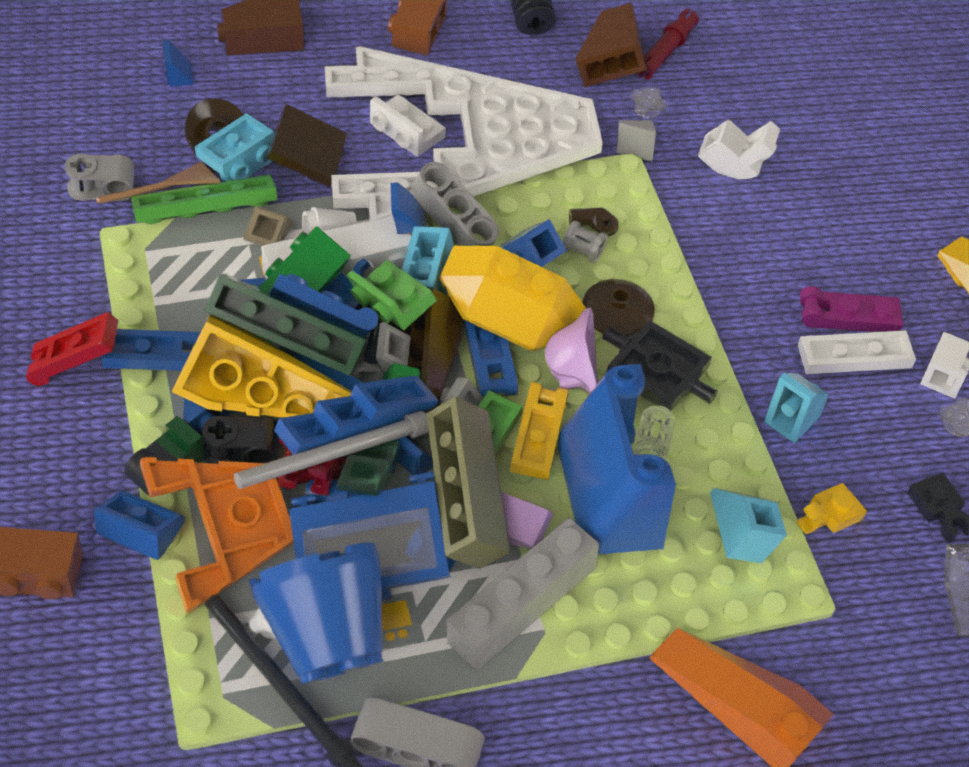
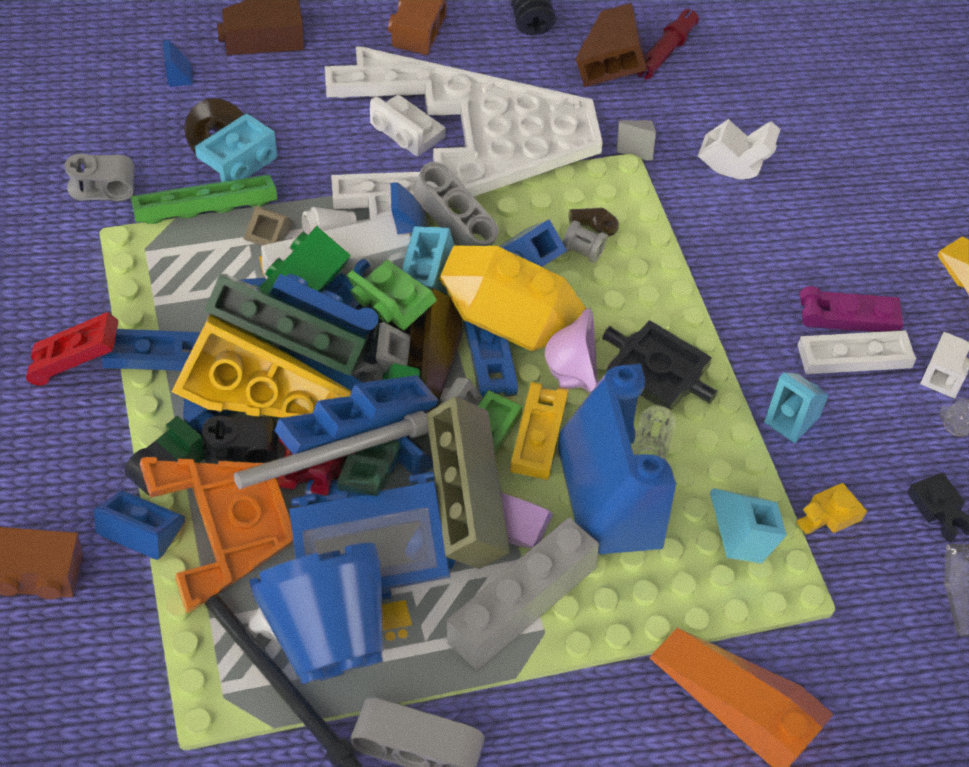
medium nougat piece [97,161,220,204] -> none
dark brown tile [267,104,347,187] -> none
dark brown dish [582,279,655,337] -> none
clear plate [630,87,667,118] -> none

